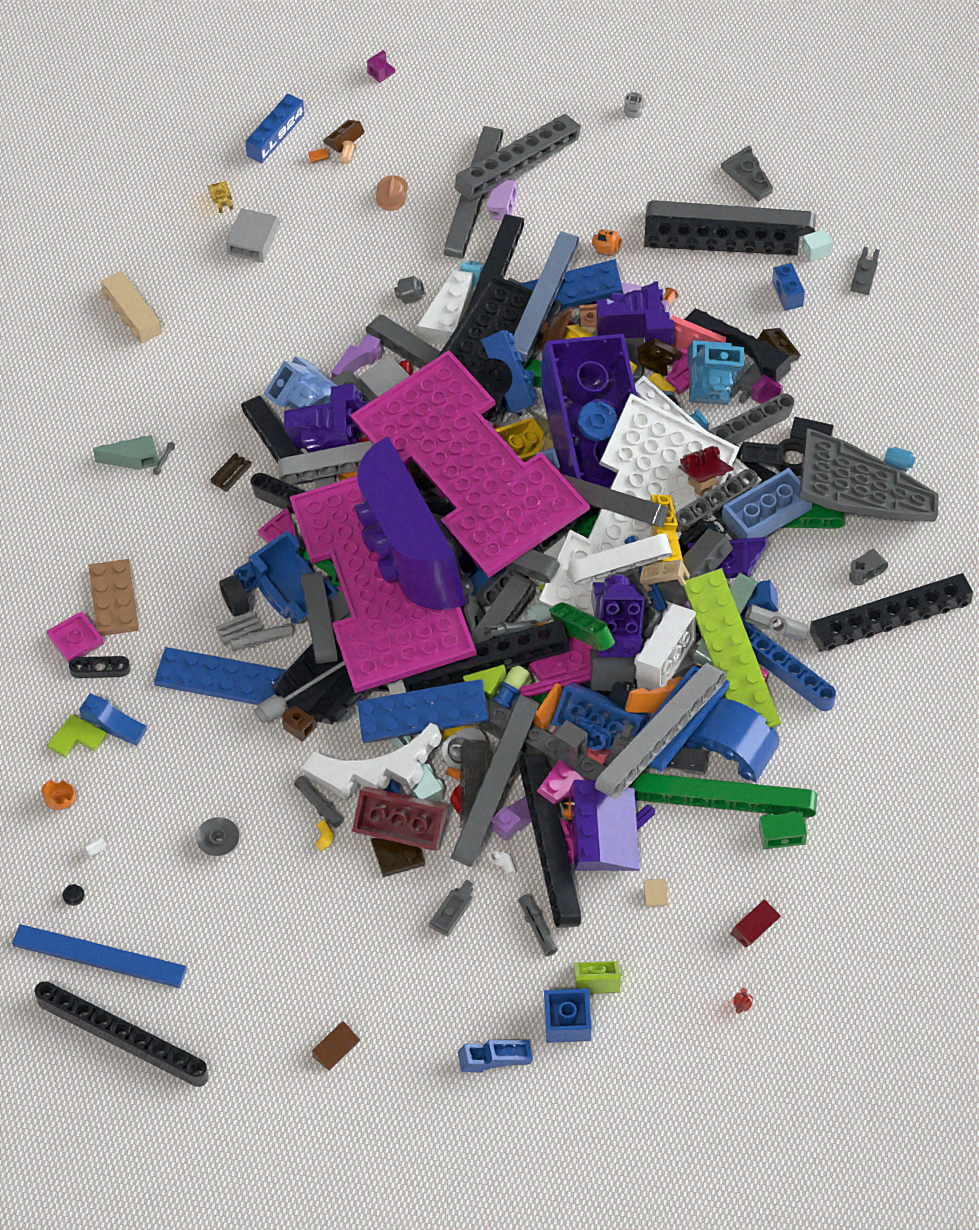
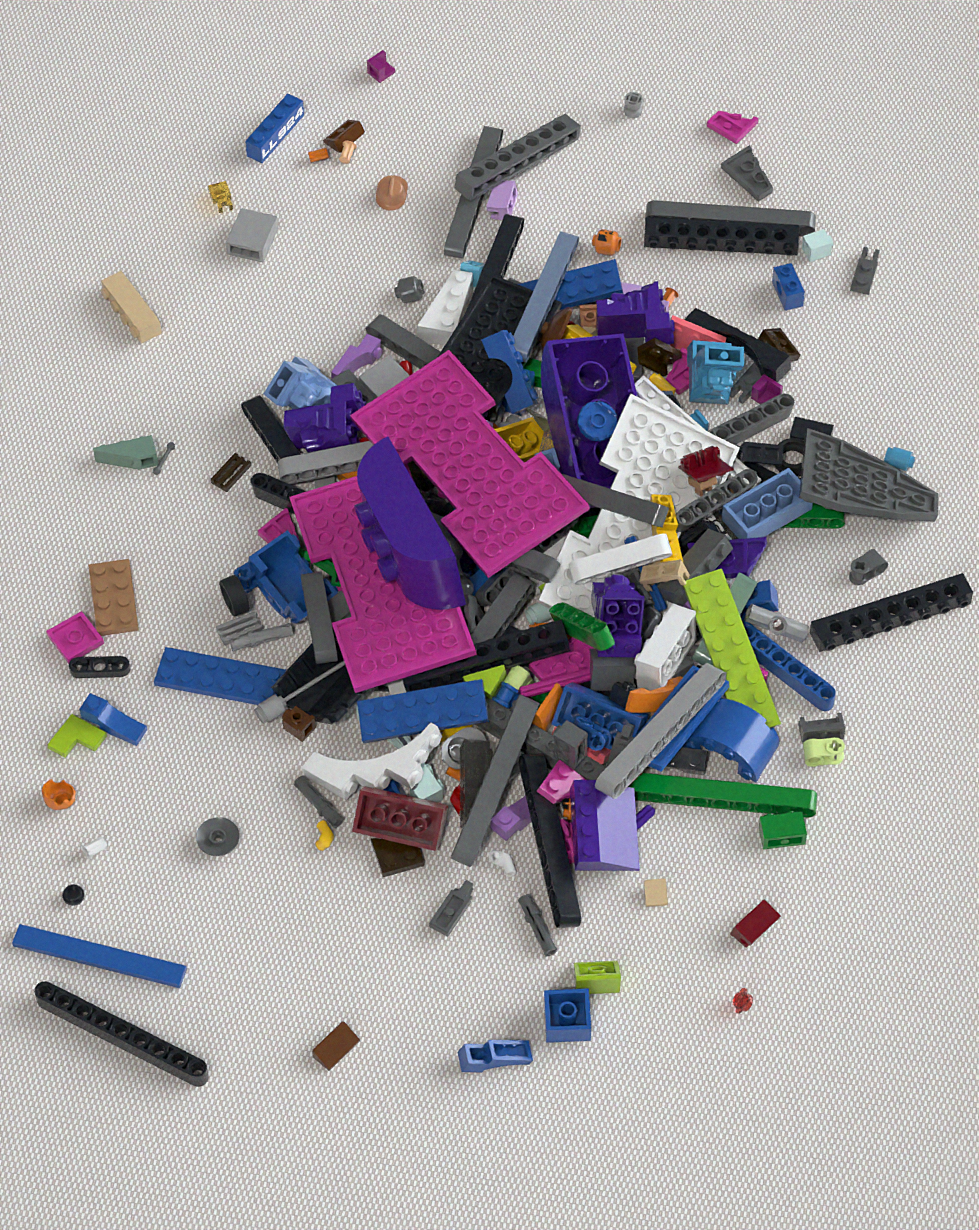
dark grey pin [483,620,538,639] -> none
none -> dark pink wing [707,111,759,144]
none -> dark grey hinge [798,713,846,744]
none -> yellowish green piece [803,737,845,767]

